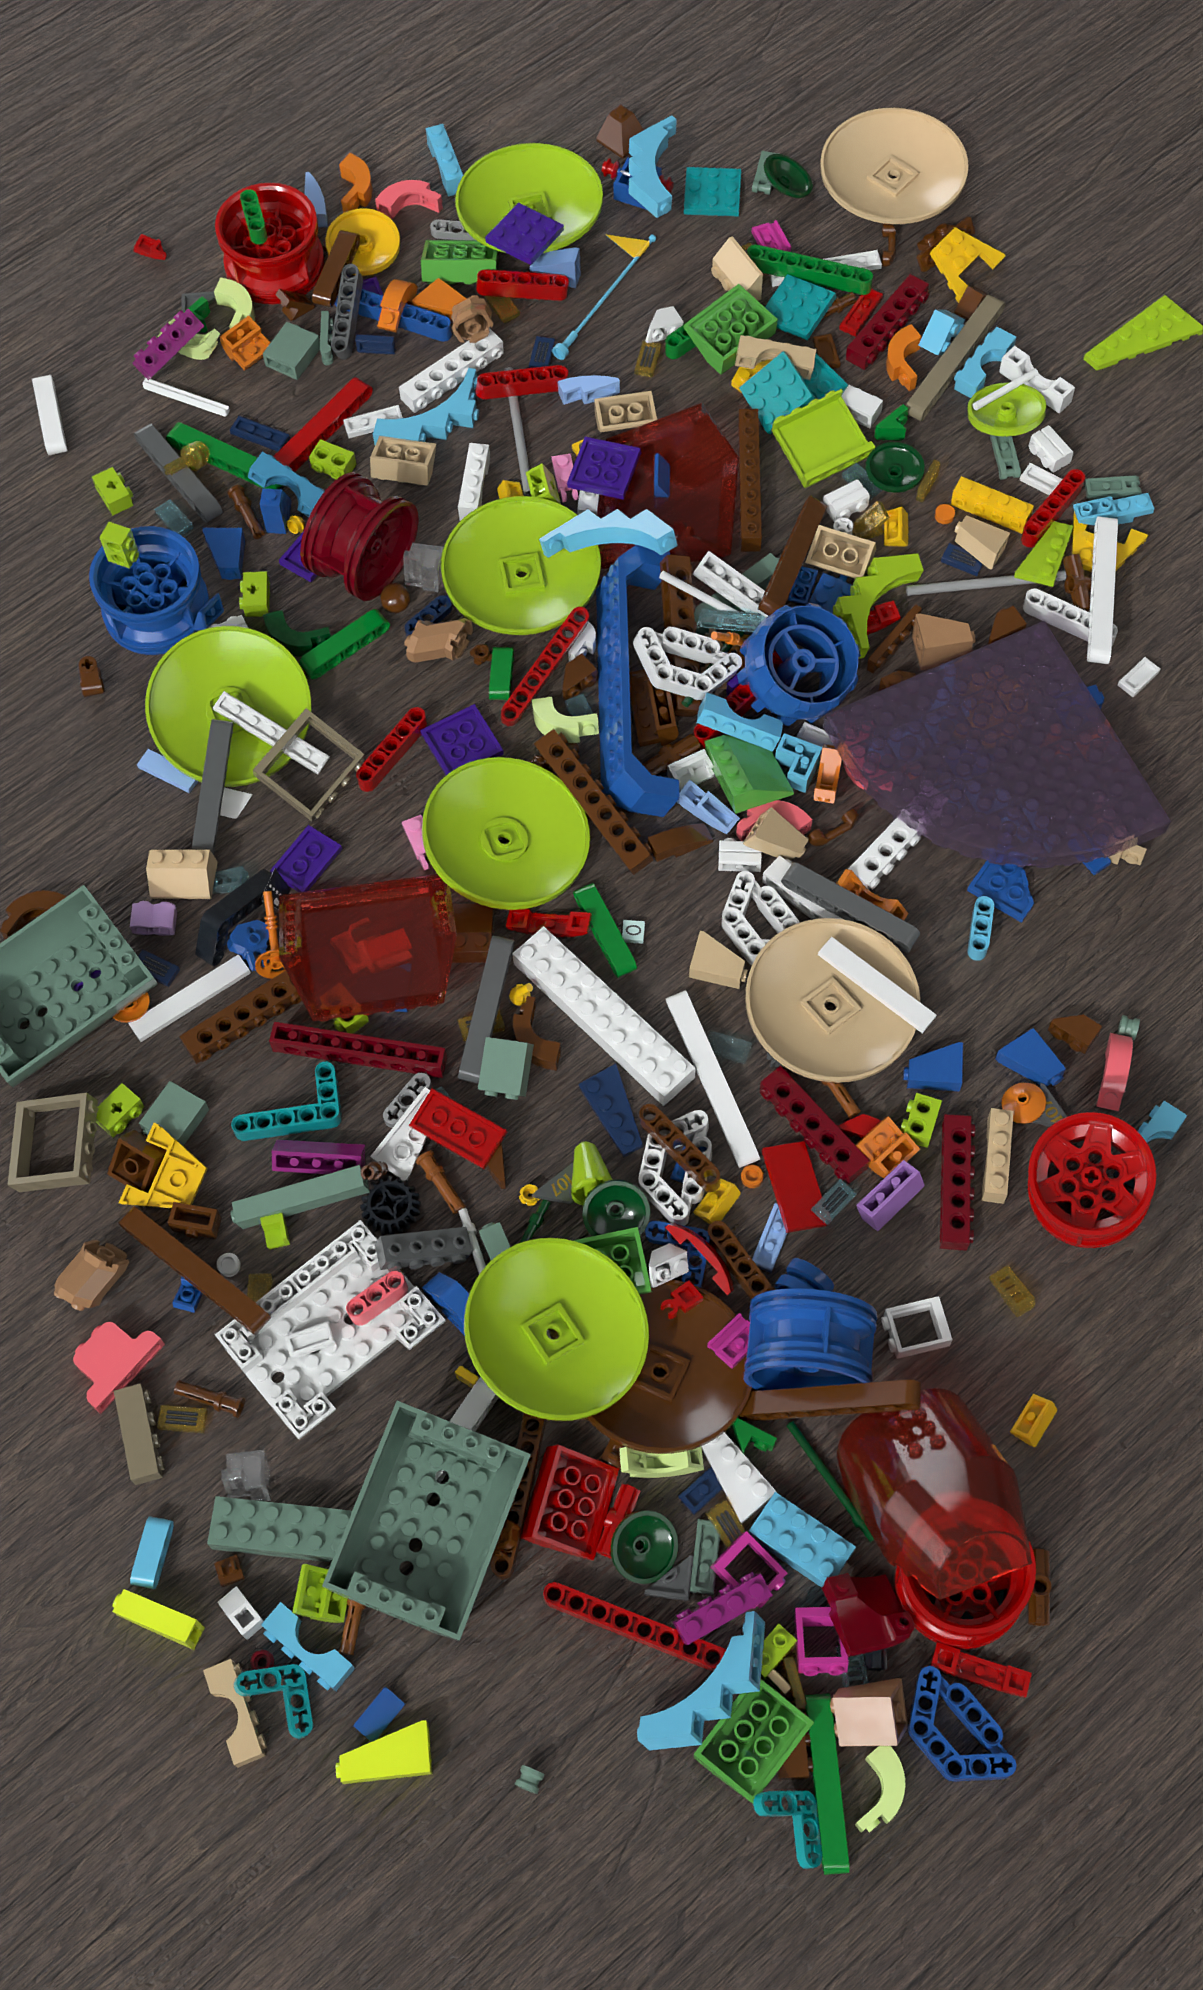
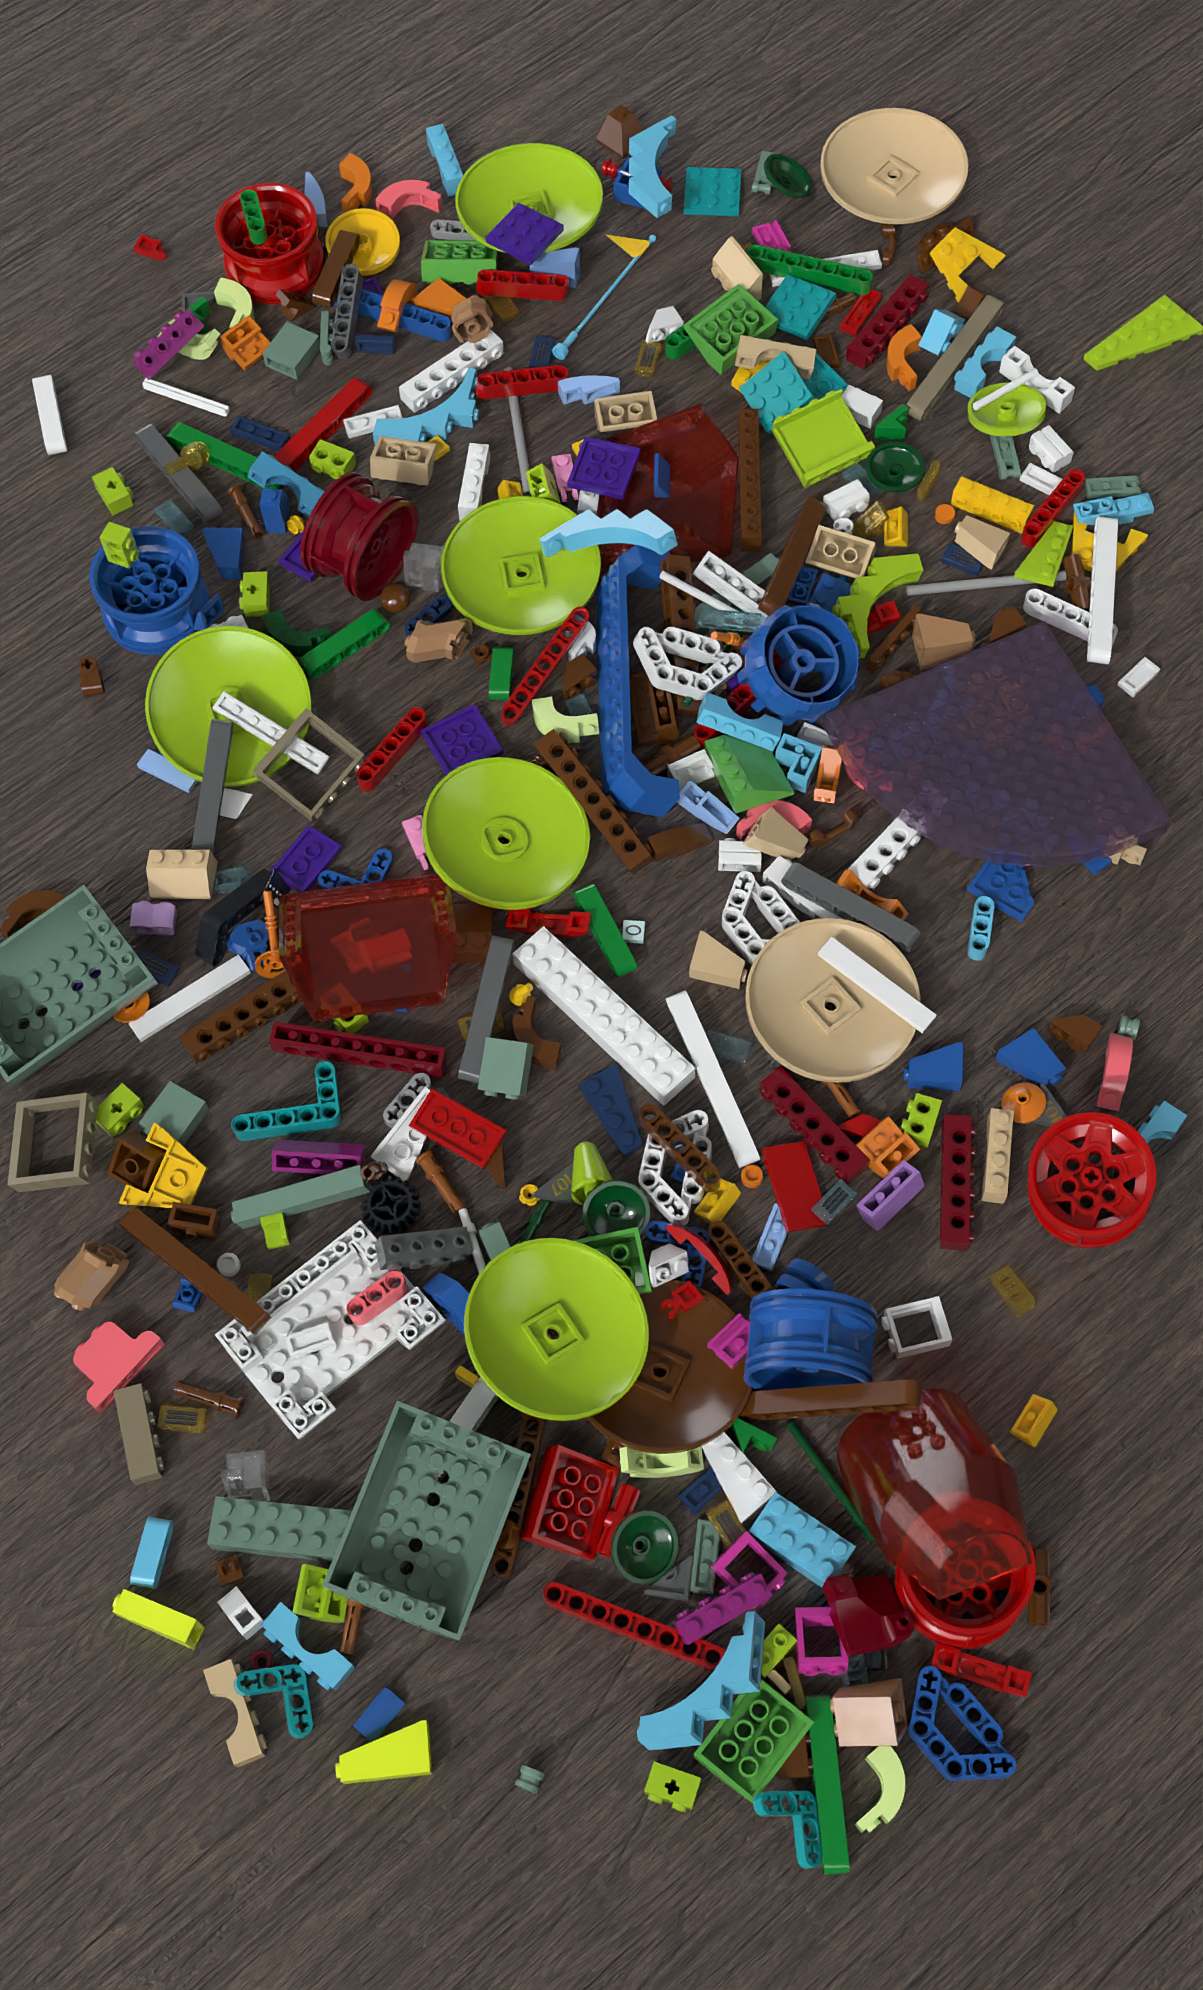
none -> blue beam [318,849,393,905]
none -> yellow tile [427,435,450,461]
none -> lime brick [644,1762,701,1813]

